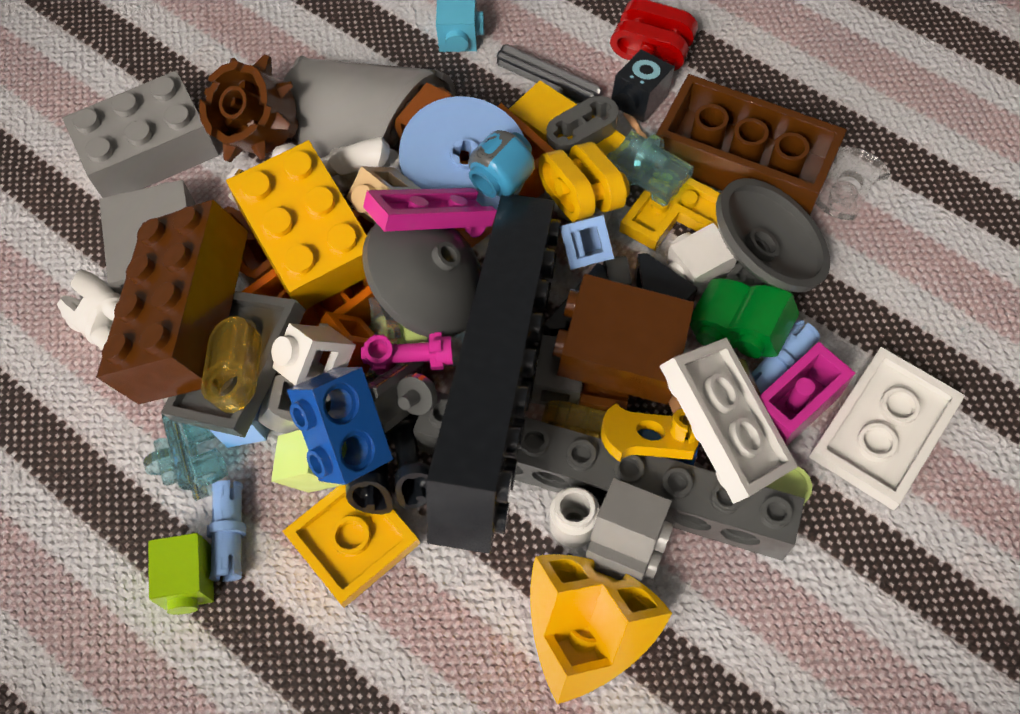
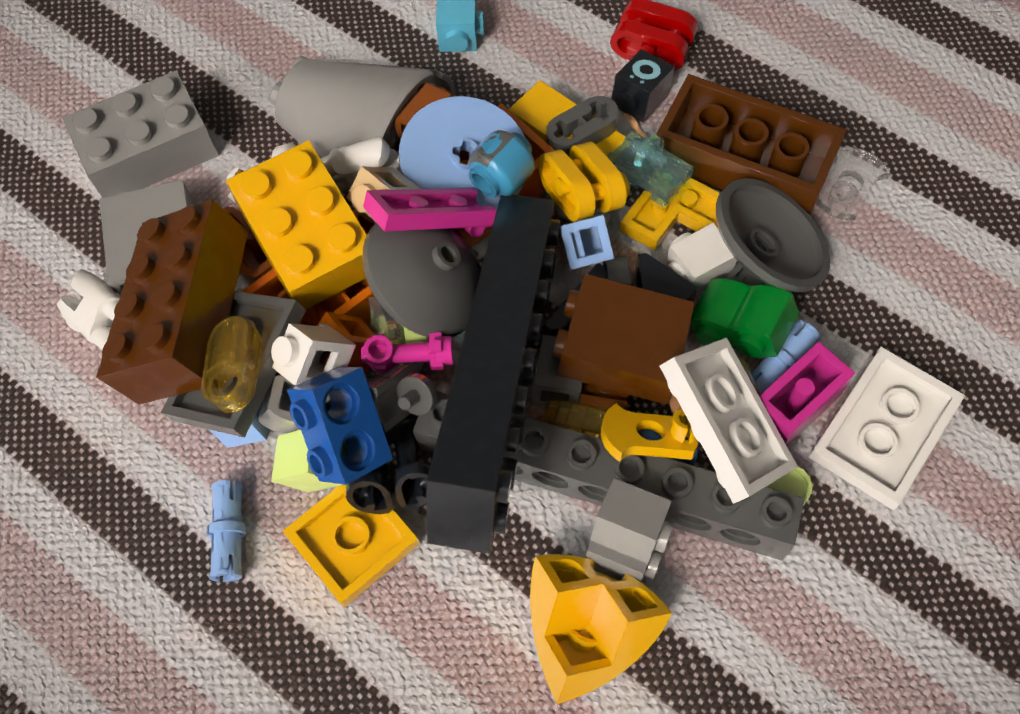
clear light blue hips [143,413,228,501] -> none
lime brick [148,533,214,615] -> none
reddish brown brick [199,54,299,163] -> none
axle [496,44,602,103] -> none
white brick [550,487,600,548] -> none

